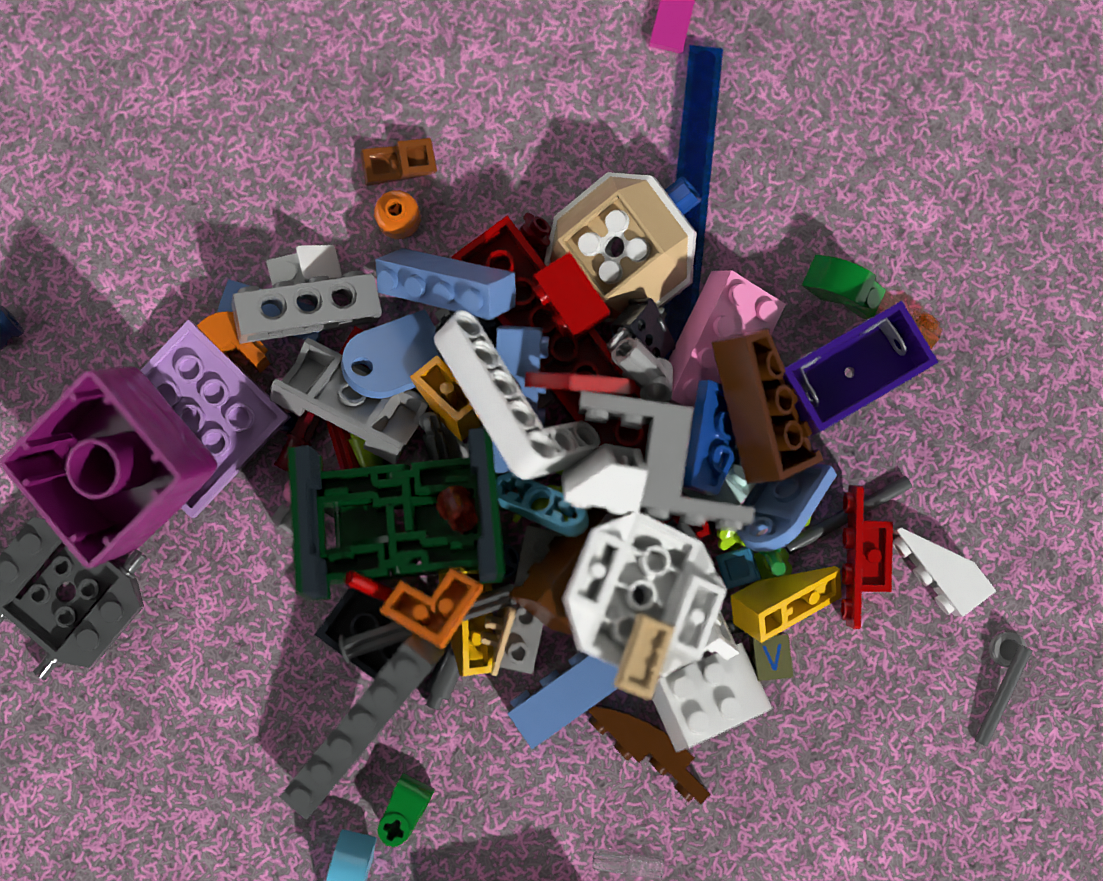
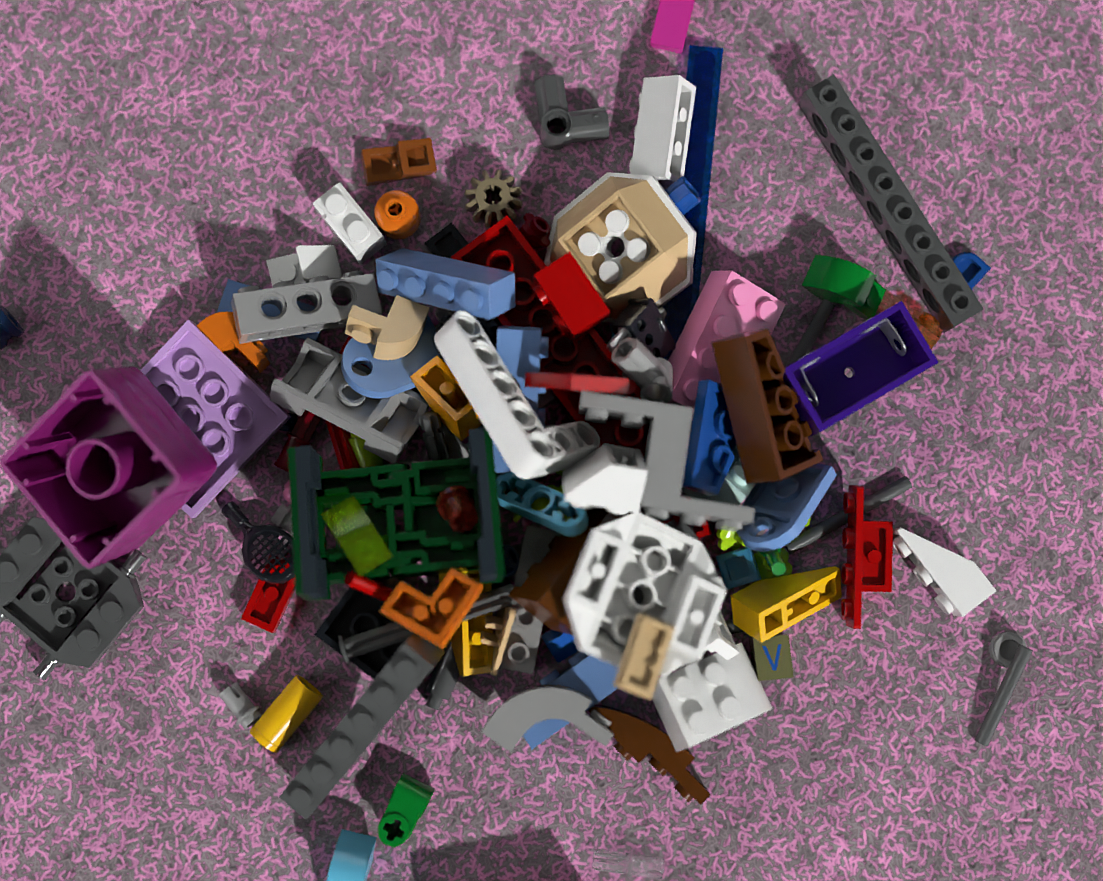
none -> light grey pin [219,682,262,729]
none -> black piece [221,501,294,584]
none -> red plate [241,554,295,633]
none -> yellow pin [249,674,323,753]
none -> white brick [313,183,387,265]
none -> clear neon green slope [321,496,393,577]
none -> tan brick [345,295,430,360]
none -> black tile [425,222,469,258]
none -> dark tan gear [464,169,523,229]
none -> light grey arch [481,685,614,753]
none -> dark grey piece [534,74,609,150]
none -> blue tile [541,630,579,663]
none -> white brick [629,75,696,188]
none -> dark grey piece [785,299,835,368]
none -> dark grey brick [798,74,984,333]
none -> blue tile [952,252,991,290]

